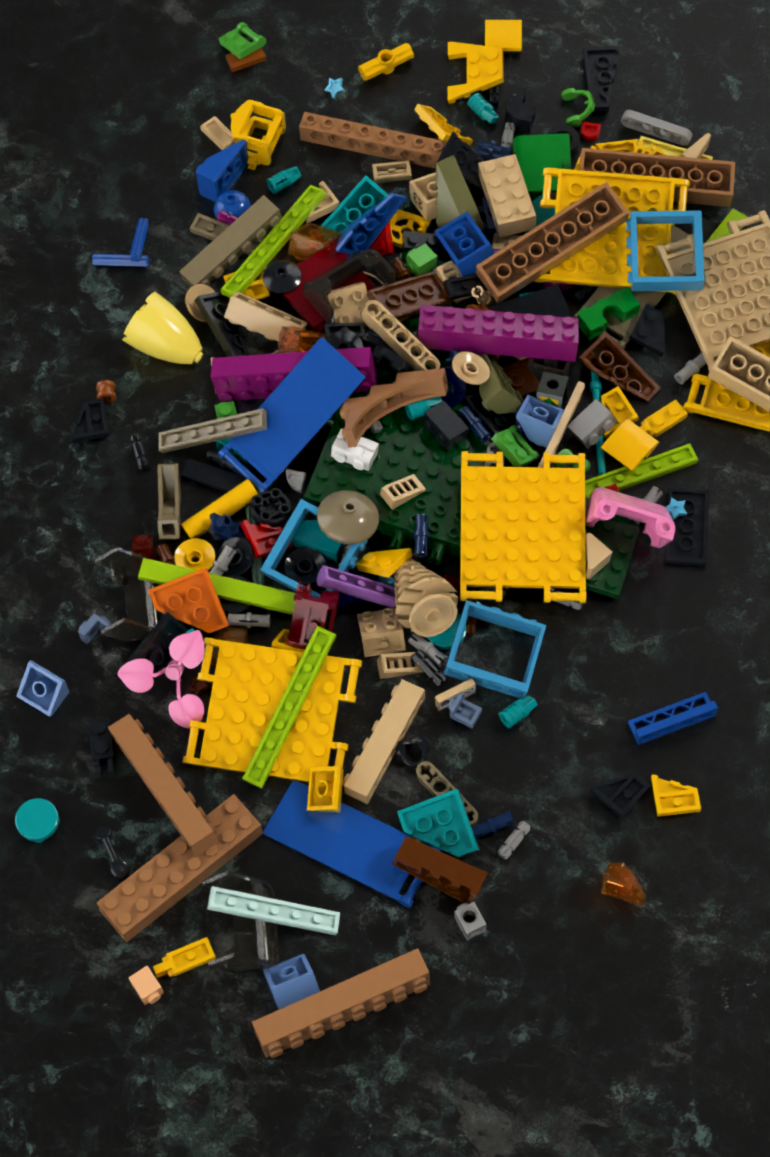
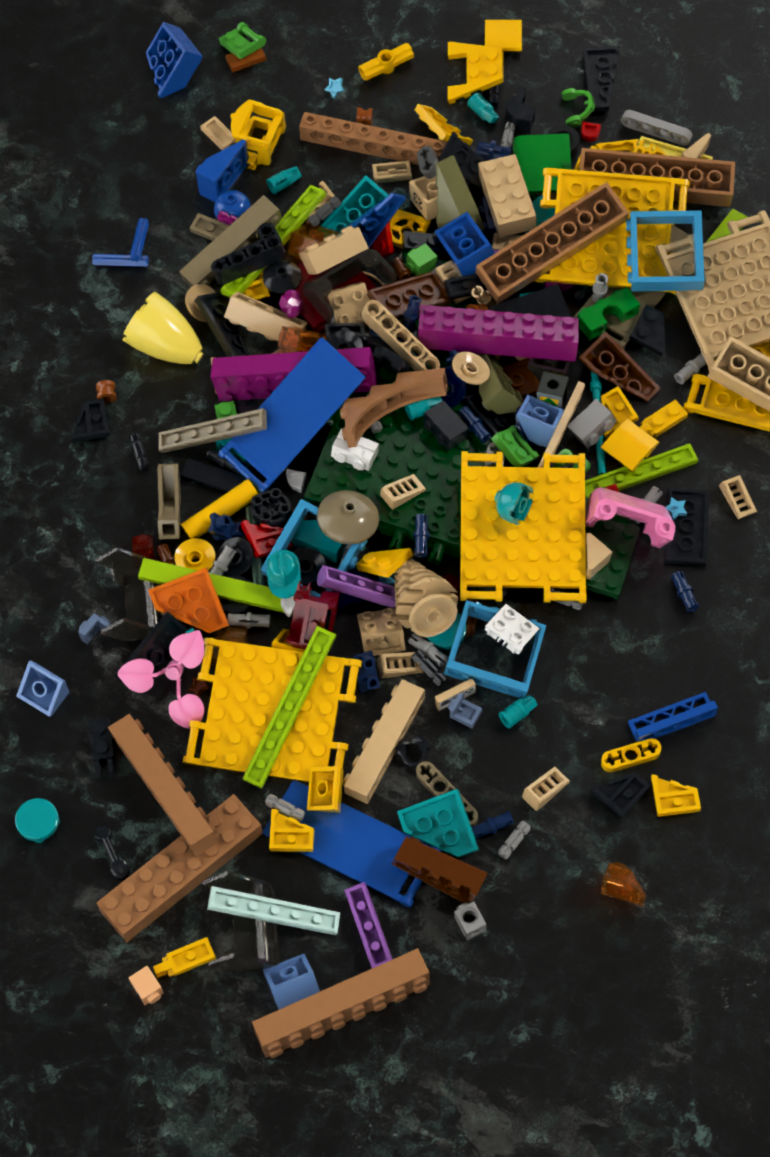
none -> blue wedge [146,22,203,98]
none -> black beam [211,222,286,285]
none -> light grey axle [265,794,305,822]
none -> teal piece [267,550,301,599]
none -> yellow wing [269,809,314,852]
none -> magenta rock [279,290,304,319]
none -> white tile [281,596,295,617]
none -> tan wedge [298,225,369,274]
none -> dark grey axle [308,196,341,227]
none -> medium lavender brick [344,882,392,968]
none -> dark blue hips [351,650,380,693]
none -> dark orange wheel [356,107,373,126]
none -> dark blue pin [403,295,422,334]
none -> dark grey beam [417,146,438,179]
none -> white hinge [485,604,540,655]
none -> teal cylinder [495,482,533,525]
none -> tan slope [522,767,570,811]
none -> light grey pin [592,273,608,303]
none -> yellow beam [601,738,661,772]
none -> dark blue pin [671,571,699,612]
none -> tan slope [719,475,757,519]

